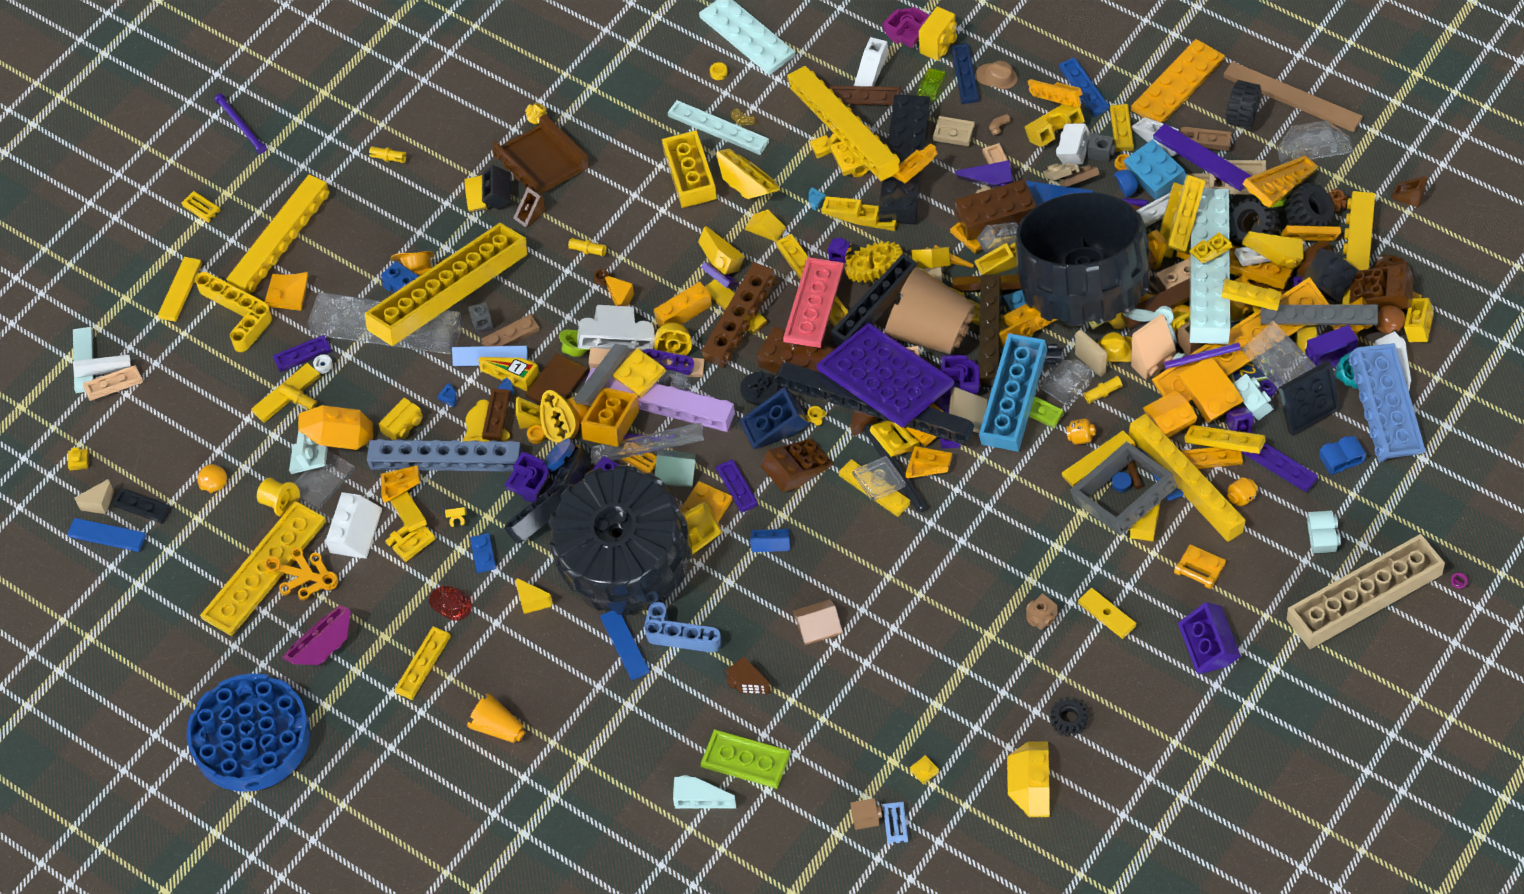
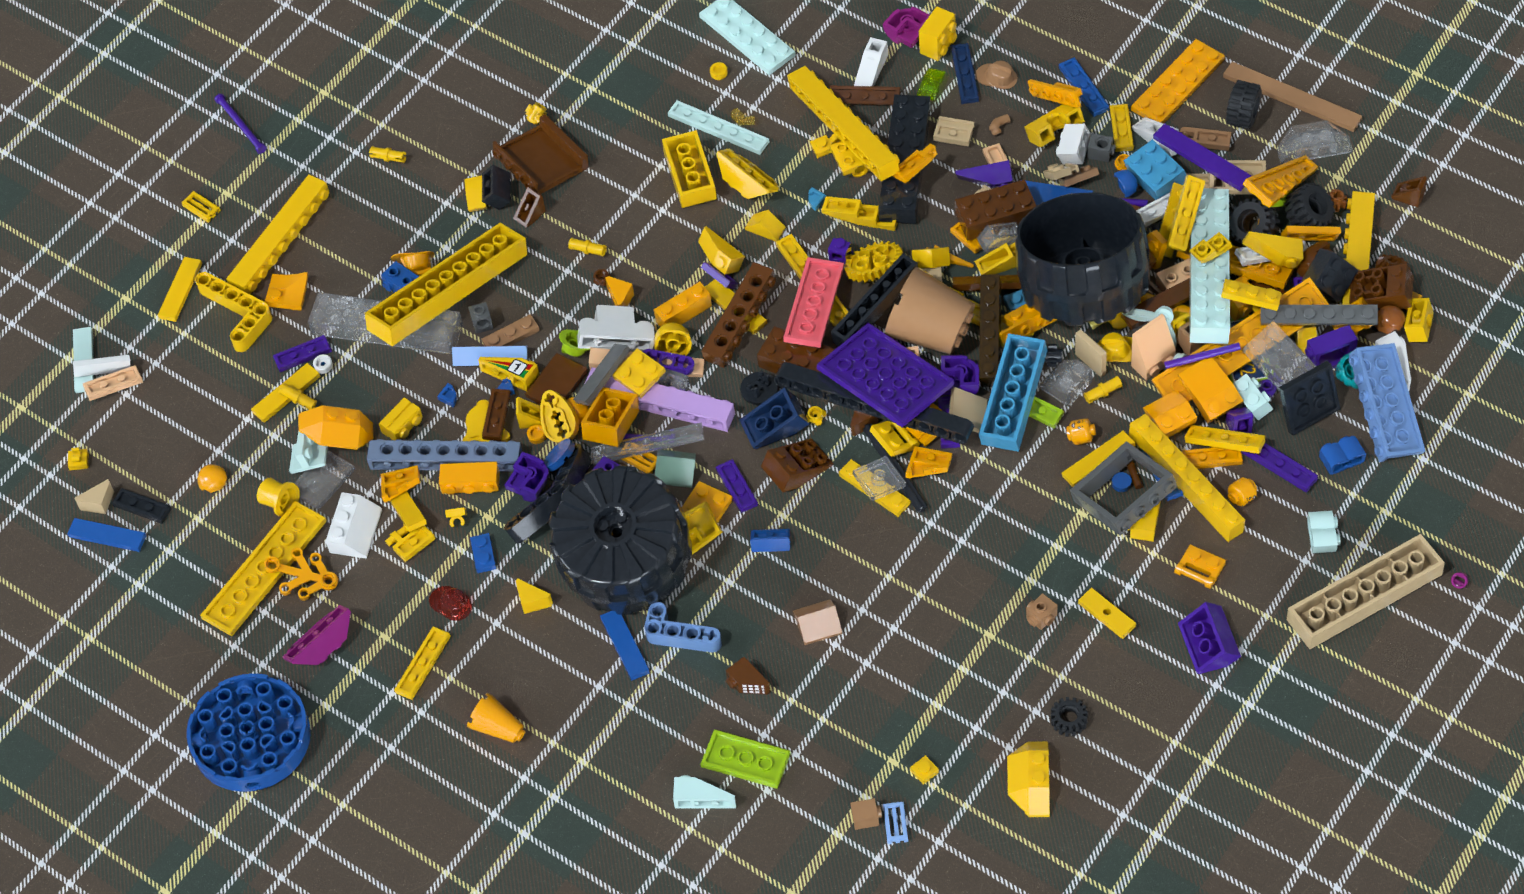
none -> light orange brick [439,462,500,494]

